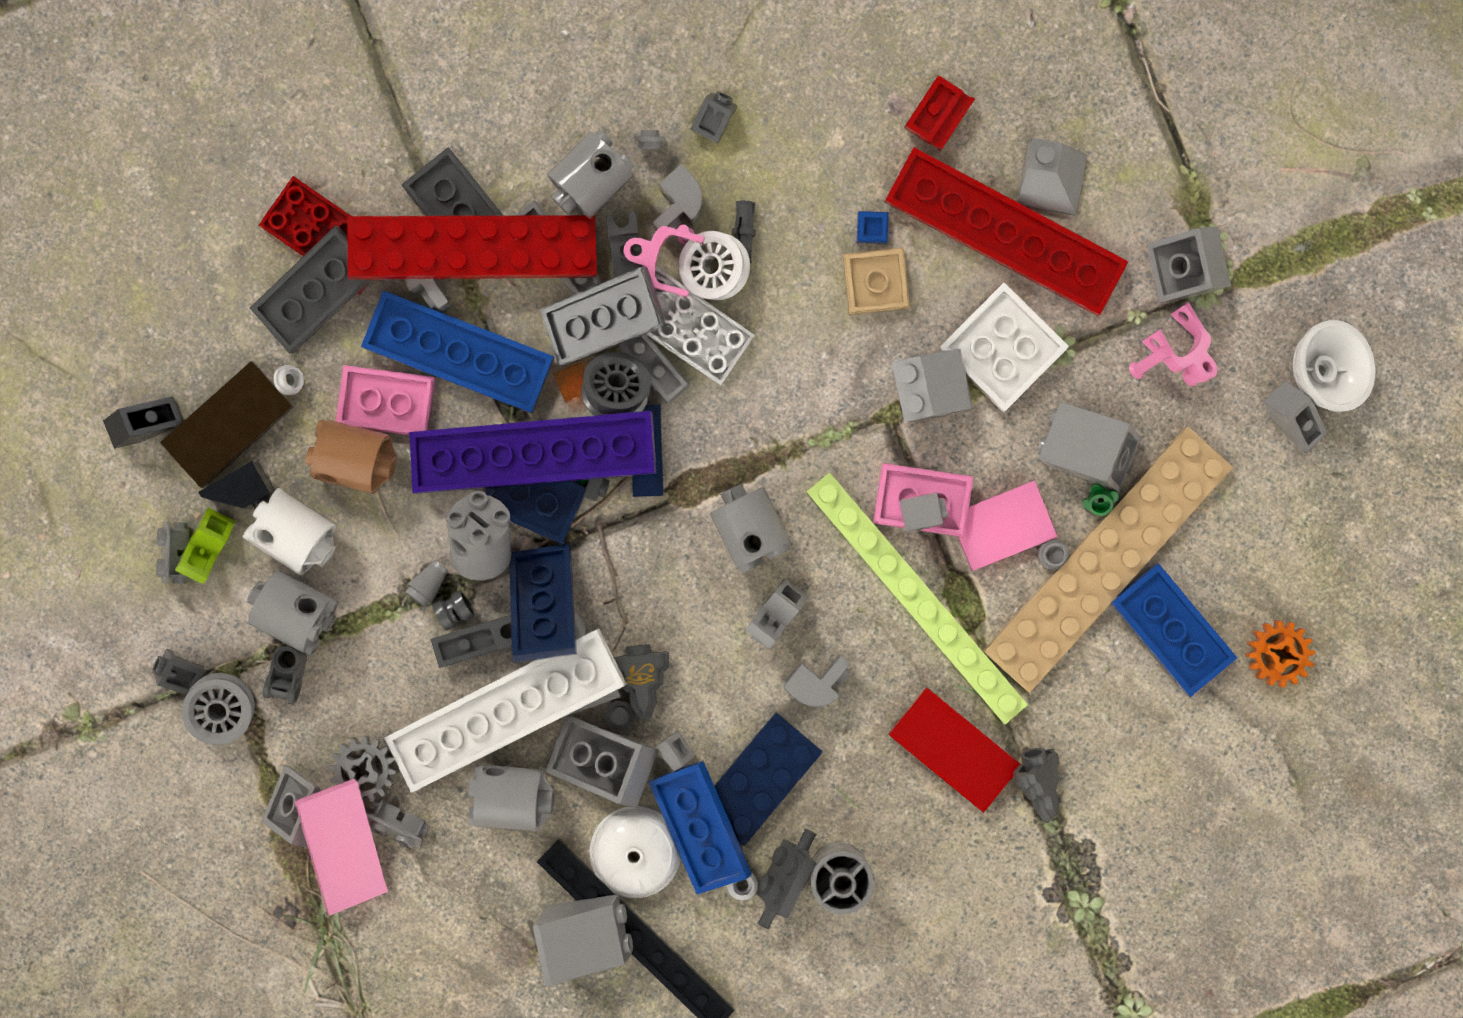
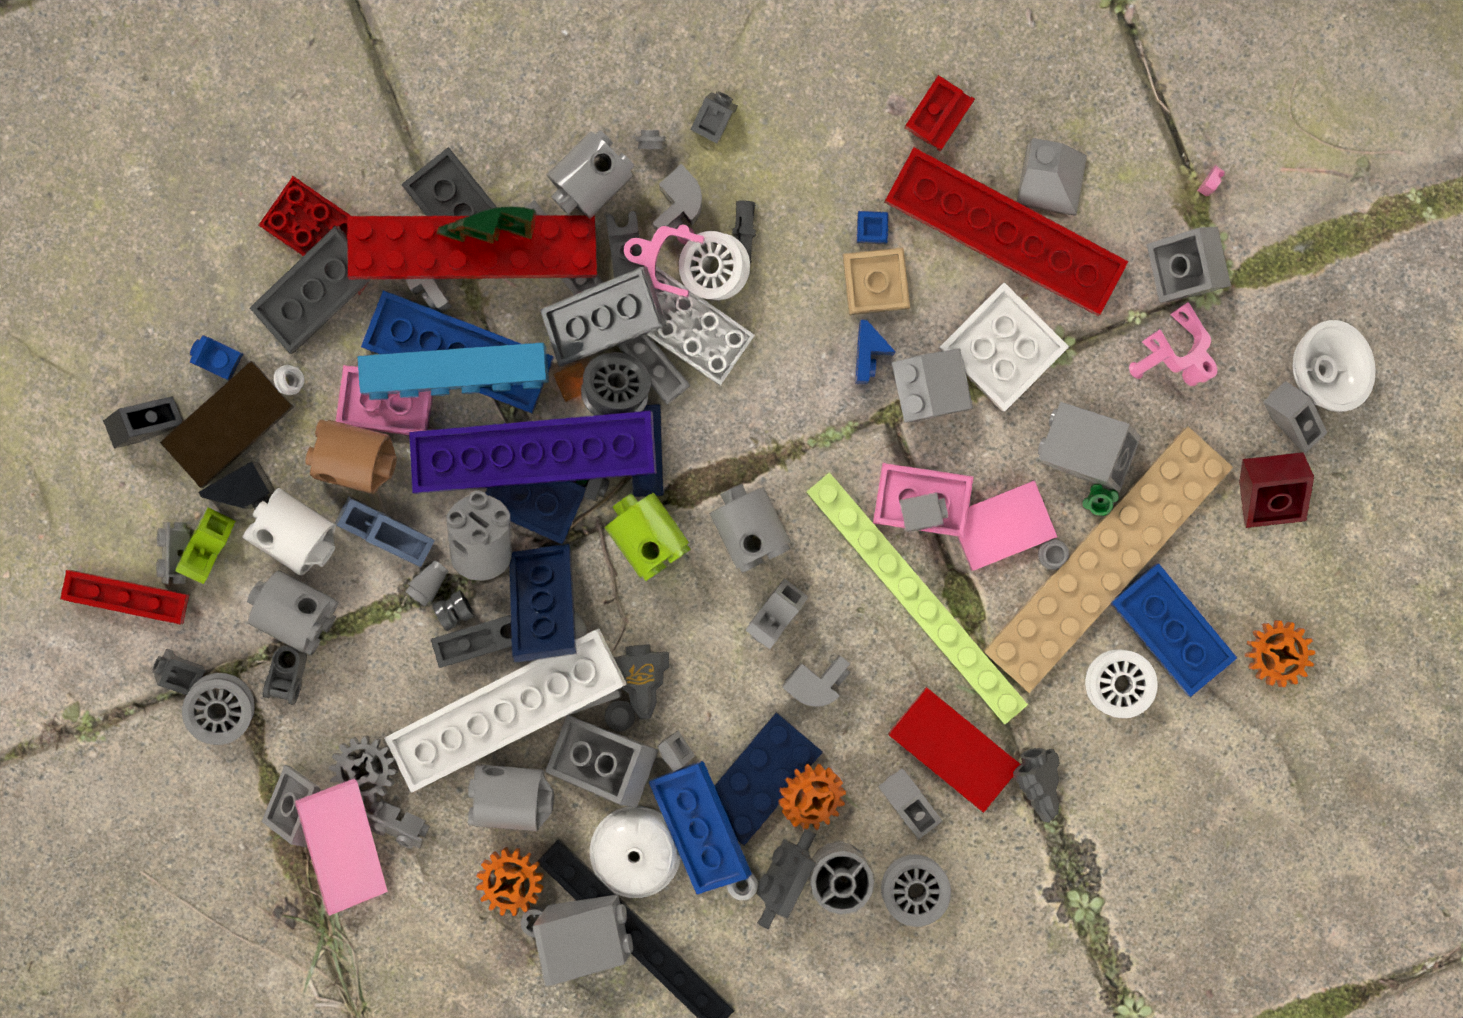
none -> red plate [60,570,190,625]
none -> blue bracket [190,335,243,380]
none -> sand blue slope [335,496,435,567]
none -> dark azure brick [357,343,549,401]
none -> dark green slope [437,206,535,244]
none -> orange gear [476,847,544,916]
none -> light grey bush [520,906,544,937]
none -> lime cylinder [604,492,691,581]
none -> orange gear [778,764,846,830]
none -> blue slope [855,320,895,384]
none -> light grey slope [878,768,942,839]
none -> light grey wheel [881,854,951,927]
none -> white wheel [1085,649,1158,718]
none -> bright pink tile [1197,165,1225,196]
none -> dark red slope [1239,452,1315,528]

